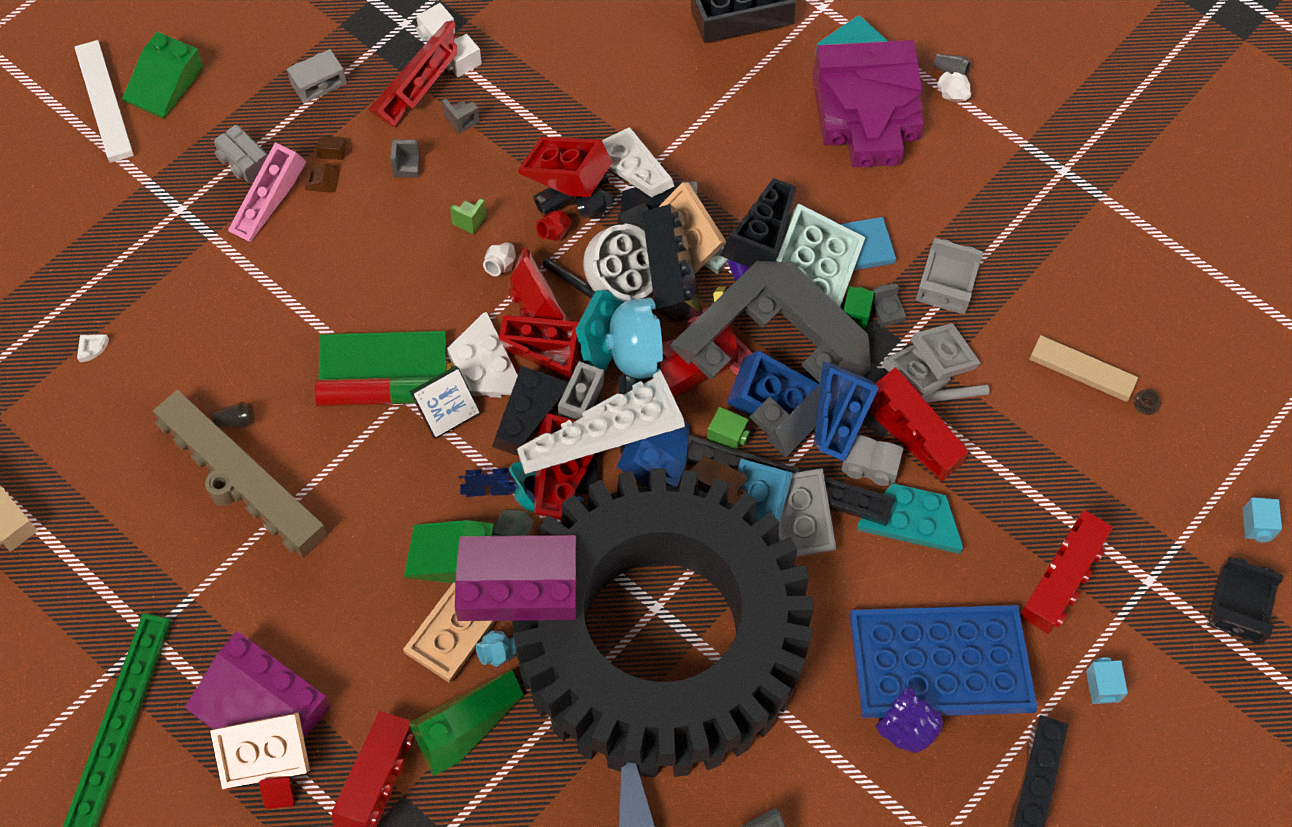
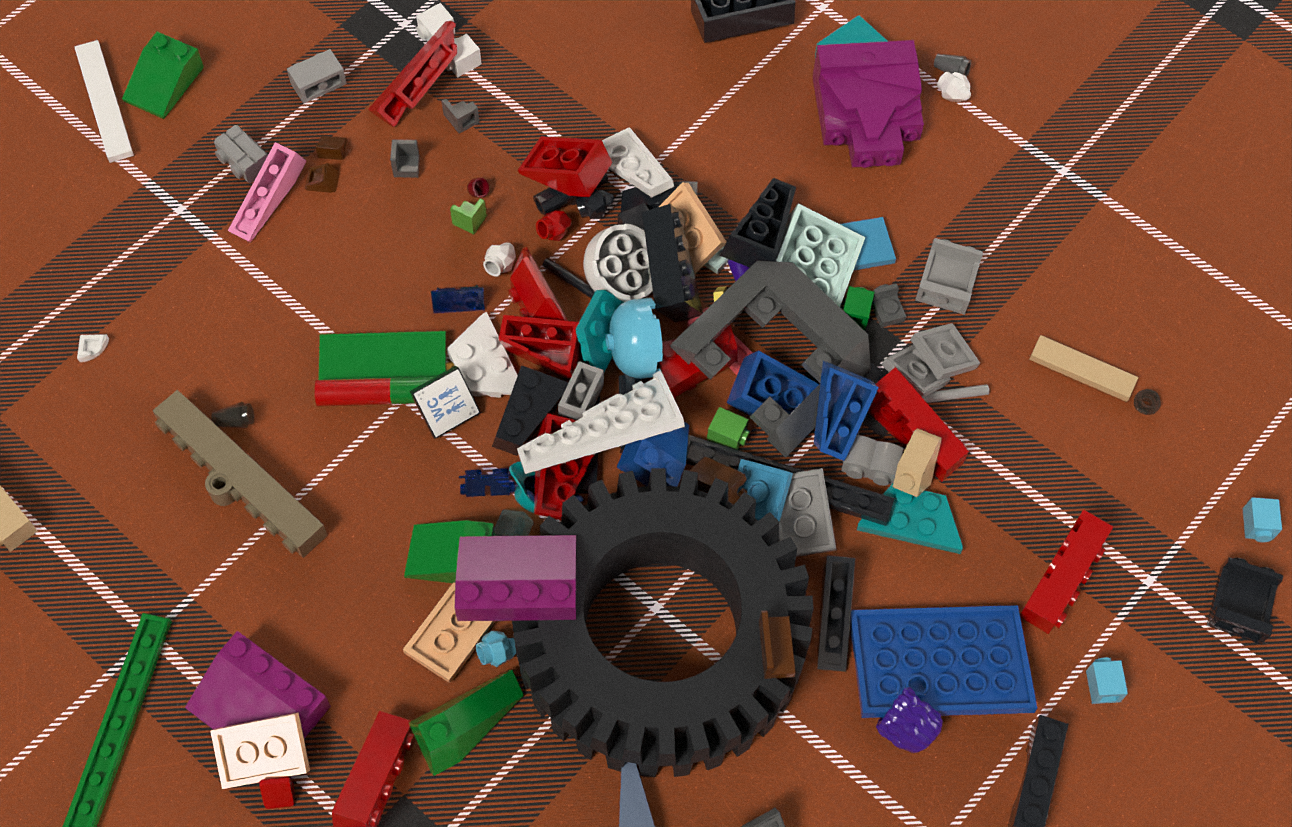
none -> clear blue hinge [431,285,485,313]
none -> dark red hinge [467,177,489,198]
none -> reddish brown panel [759,610,795,679]
none -> black slope [817,555,855,672]
none -> tan slope [893,428,942,497]

